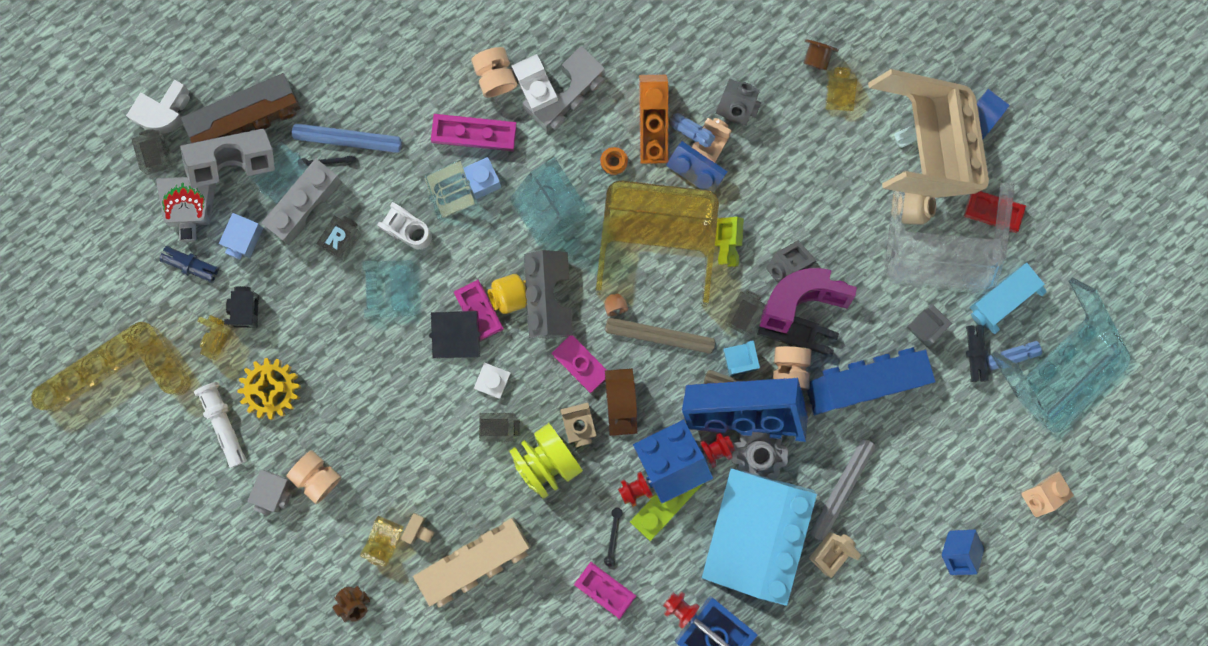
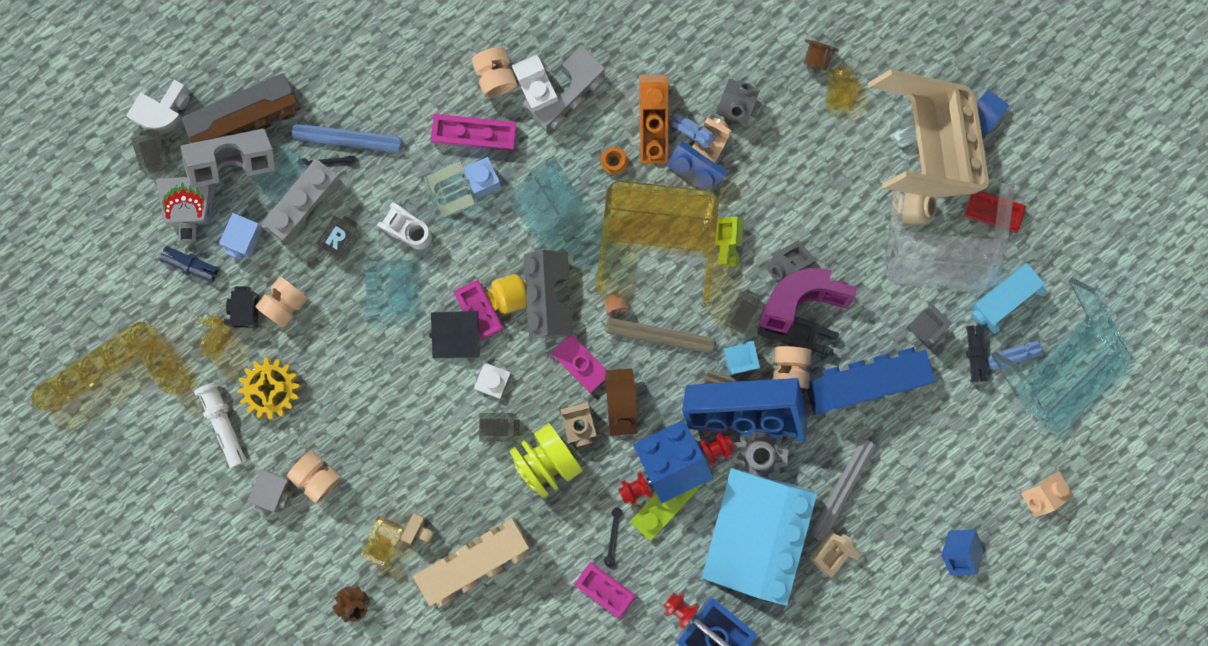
none -> light nougat wheel [255,276,309,329]

